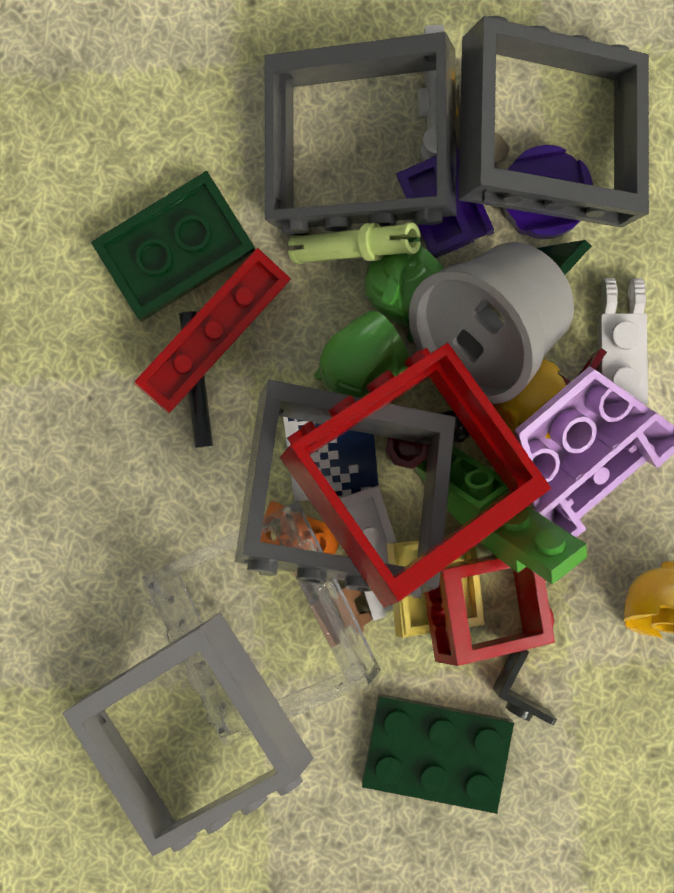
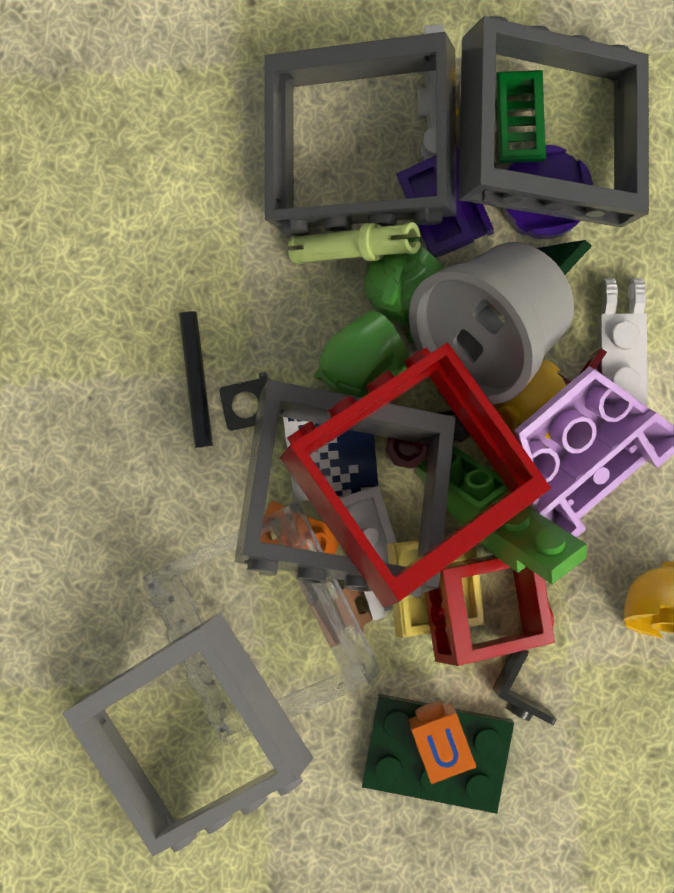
dark green plate [91,171,256,322] -> none
red plate [133,248,291,415] -> none
none -> pearl dark grey bracket [219,372,279,431]
none -> orange brick [408,701,476,784]
none -> green slope [495,70,546,163]

